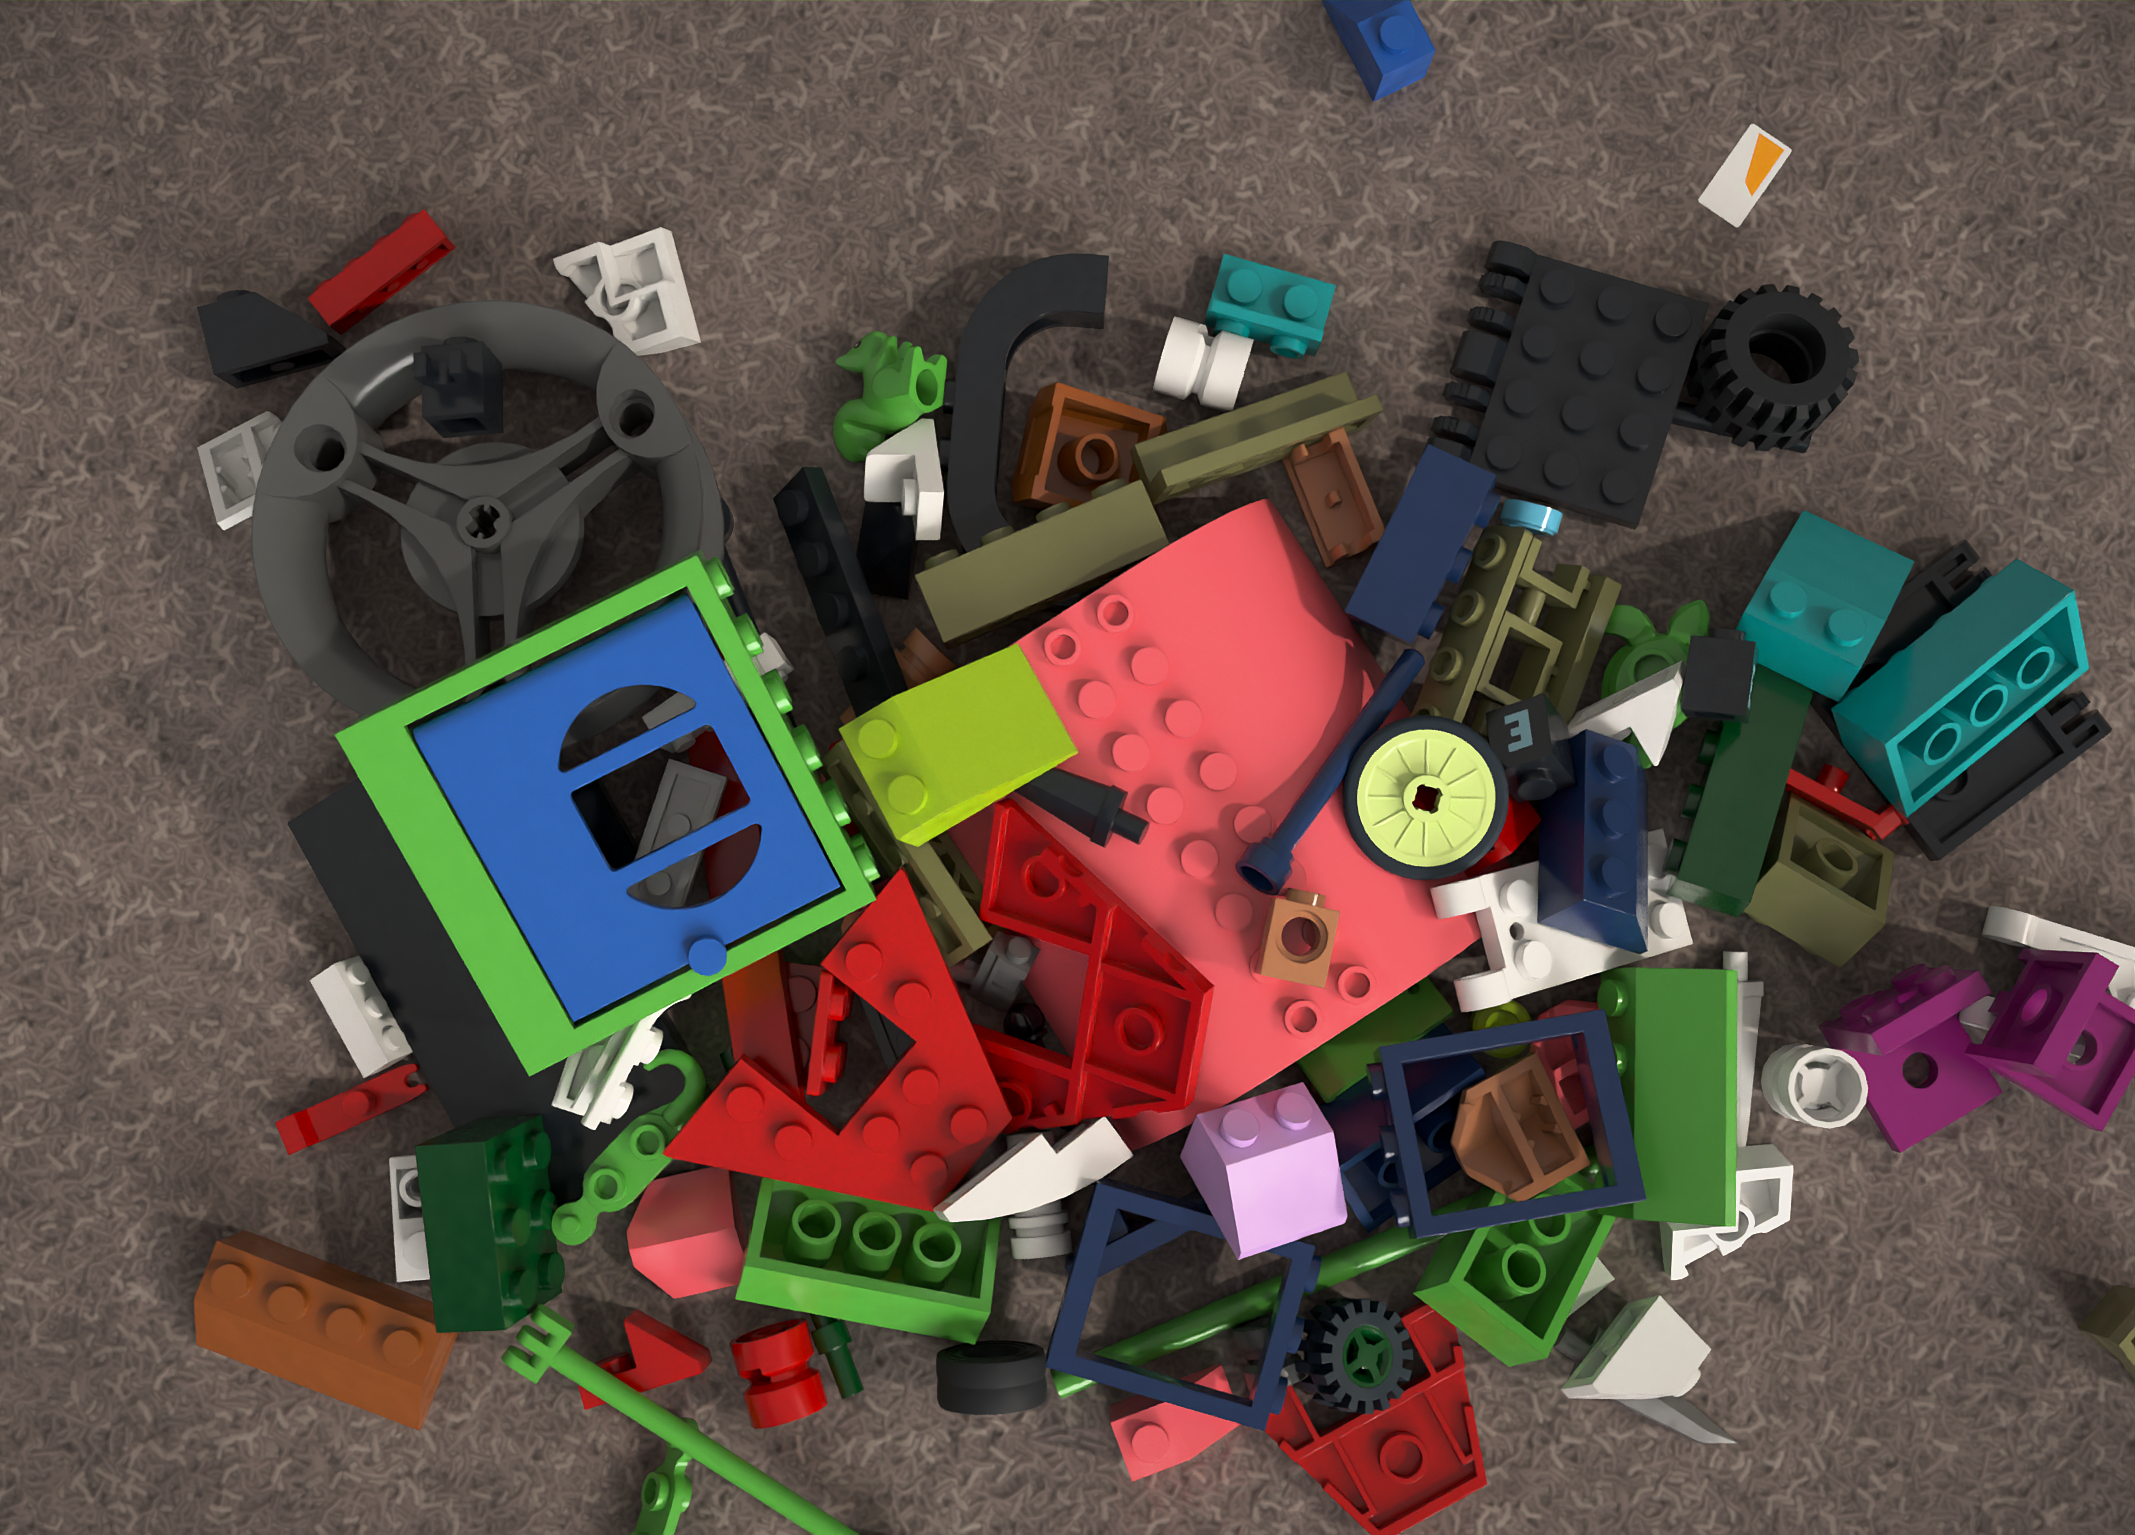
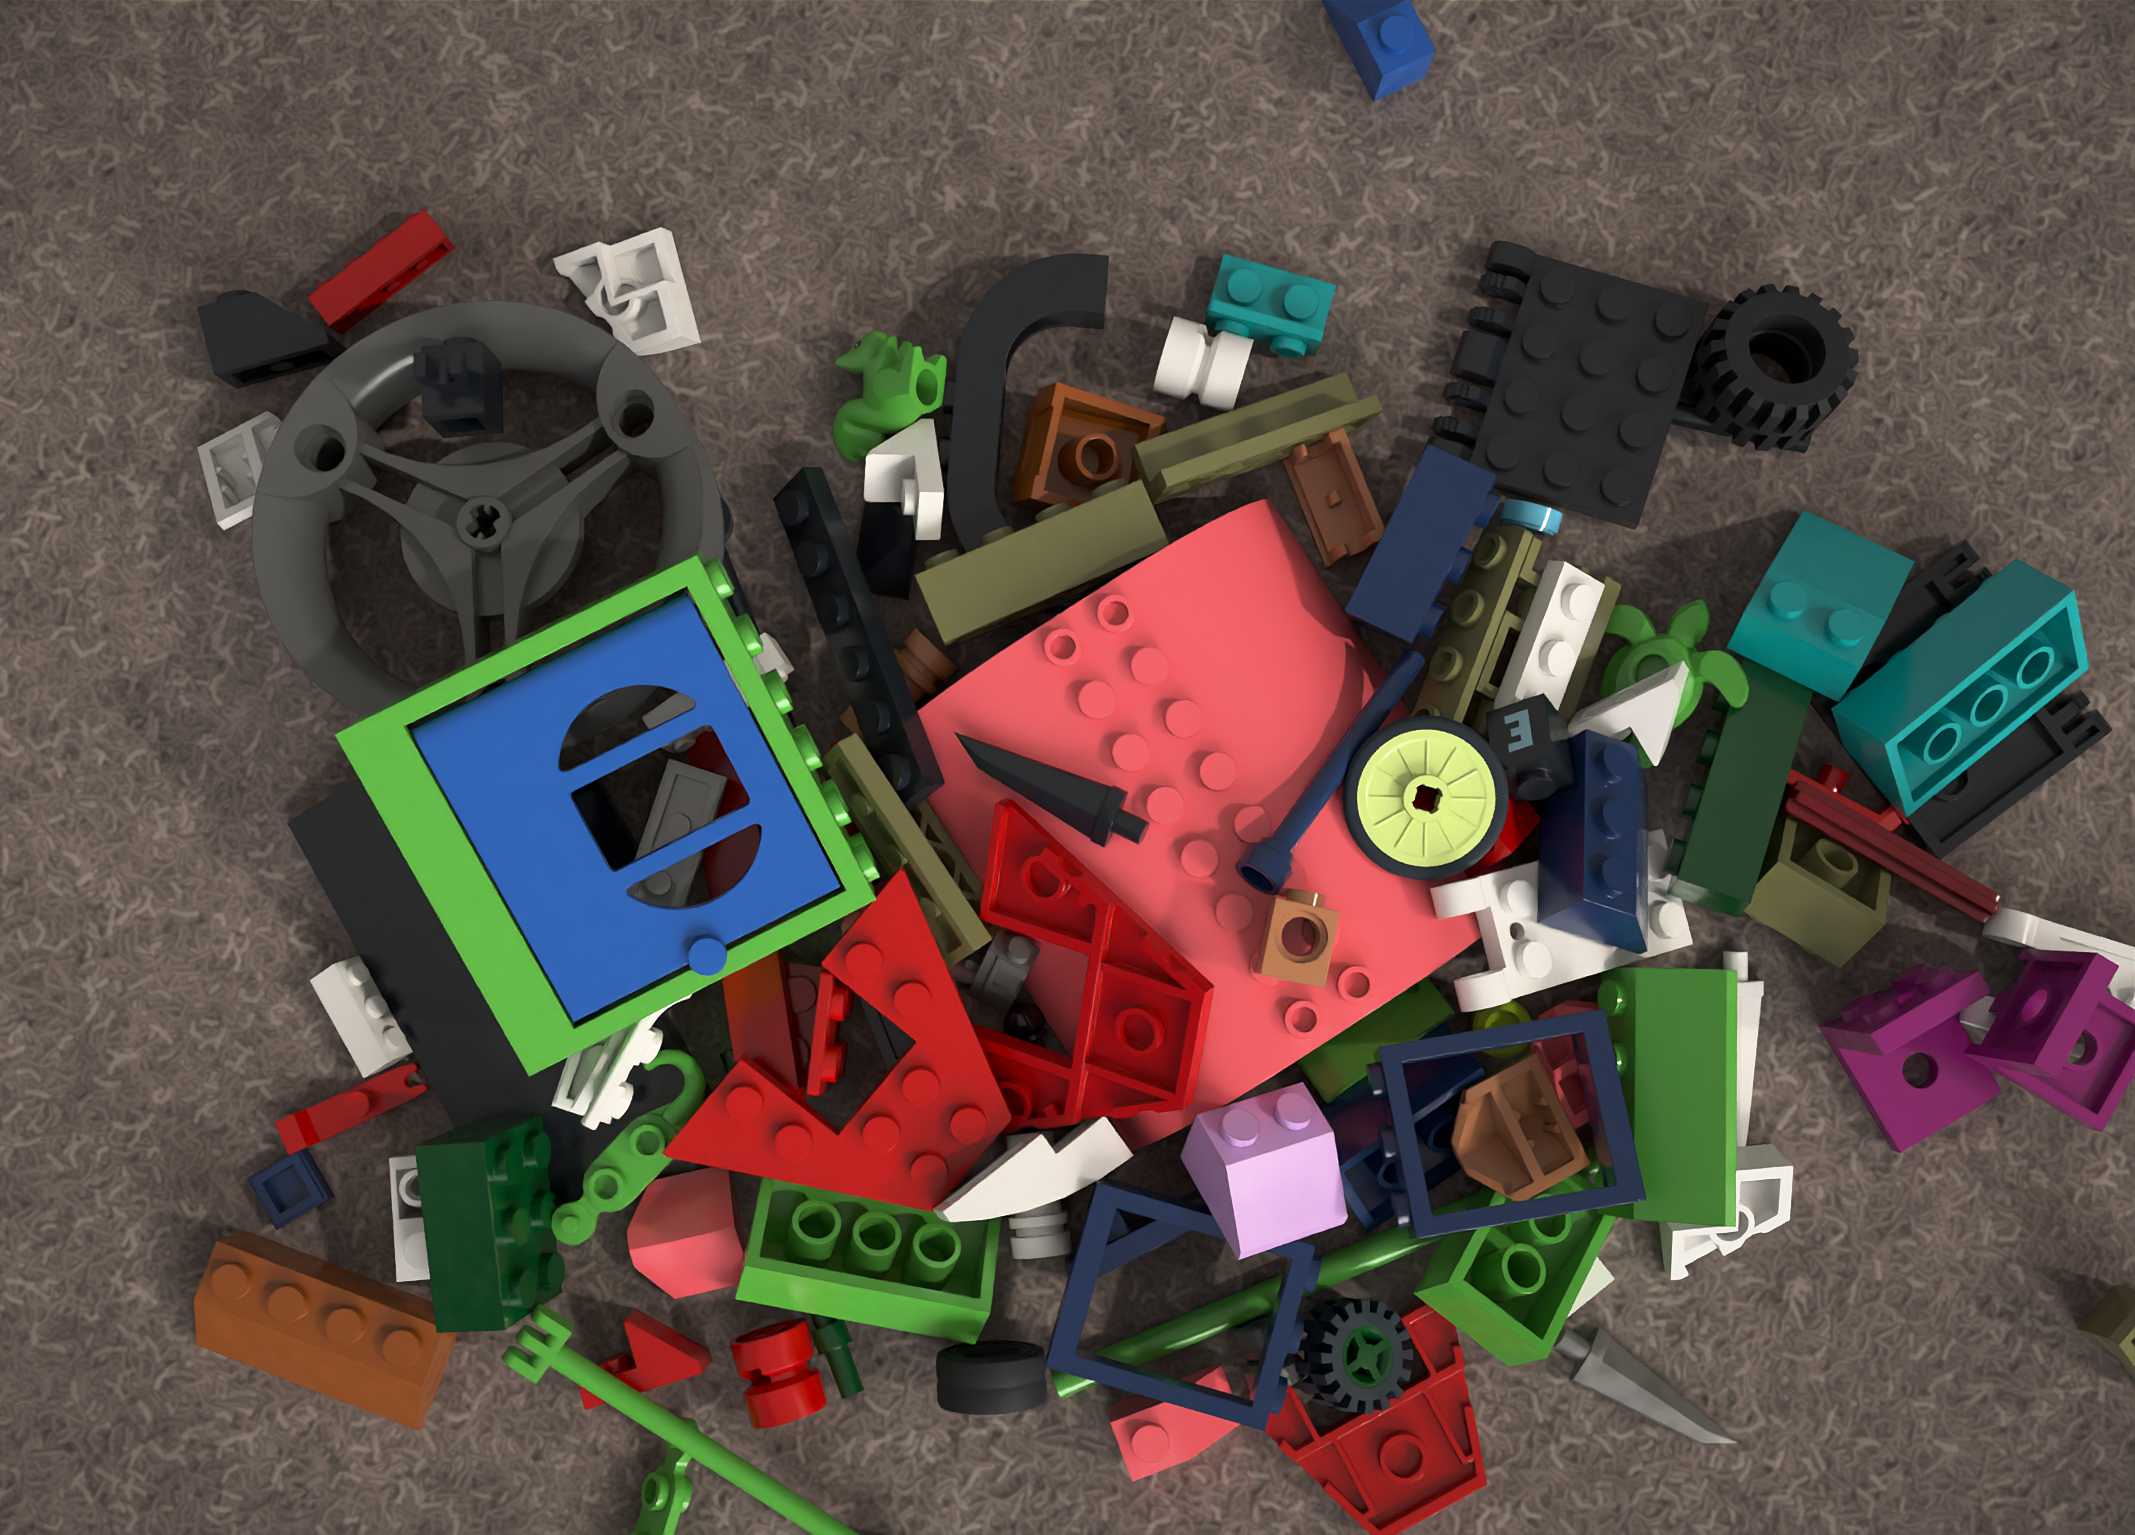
lime slope [839,643,1079,847] -> none
white slope [1561,1295,1711,1399] -> none
black brick [1680,628,1759,724] -> none
white sticker [1698,124,1792,227] -> none
white wheel [1761,1043,1868,1129] -> none
none -> dark blue tile [247,1147,335,1230]
none -> white hinge [1494,560,1605,711]
none -> dark red axle [1782,781,1999,923]

